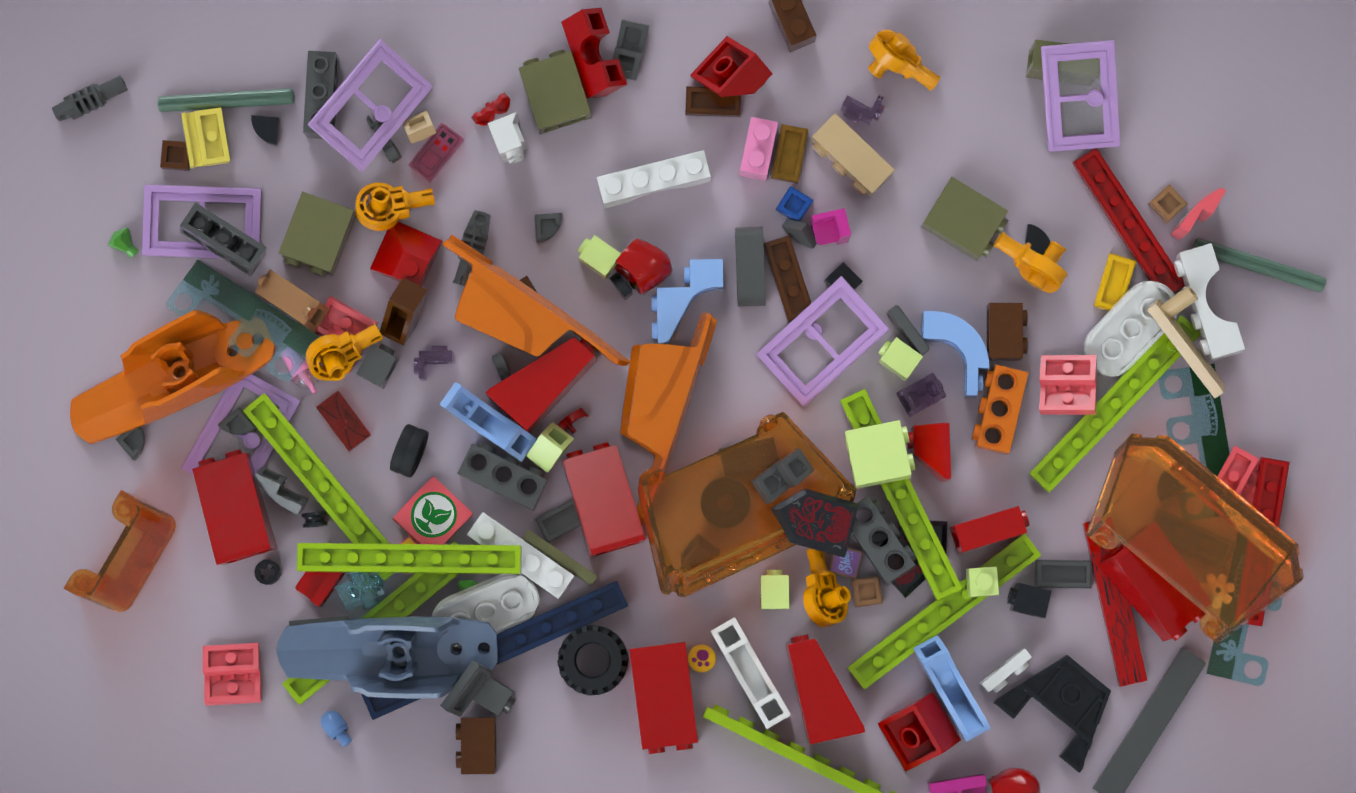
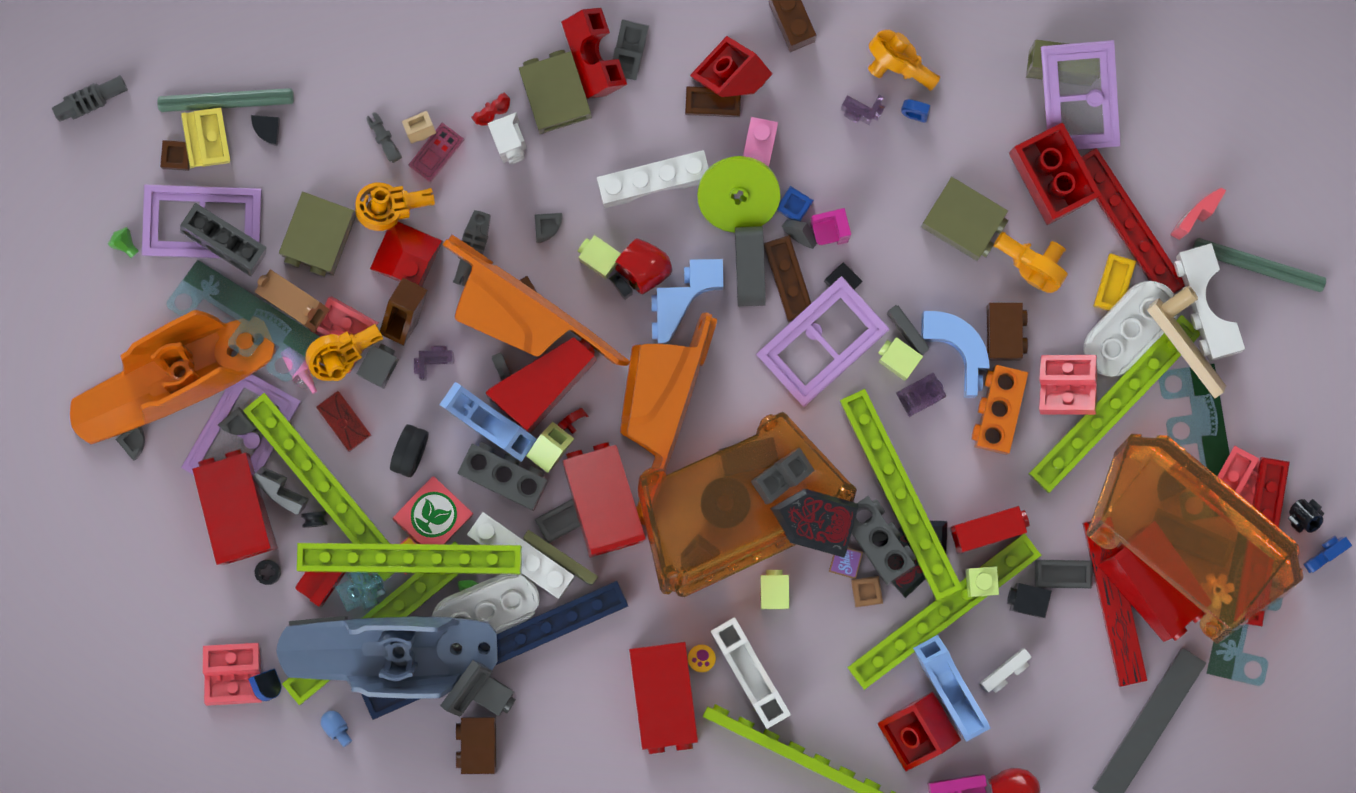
clear orange windscreen [64,490,176,612] -> none
dark grey brick [303,51,339,139] -> none
lavender door [308,39,433,172] -> none
black tyre [557,625,628,696] -> none
pearl gold tile [771,124,808,184] -> none
red slope [786,634,865,745] -> none
light orange pin [803,548,851,628] -> none
tan brick [811,113,895,197] -> none
yellowish green brick [844,420,915,489] -> none
red slope [907,423,951,482] -> none
black wing [993,655,1111,773] -> none
black tile [1025,224,1050,255] -> none
medium nougat tile [1148,184,1188,224] -> none
none -> black tile [248,668,281,701]
none -> lime piece [697,156,780,233]
none -> blue tile [901,99,930,123]
none -> red slope [1009,122,1101,225]
none -> black gear [1288,499,1324,533]
none -> blue plate [1303,536,1352,573]

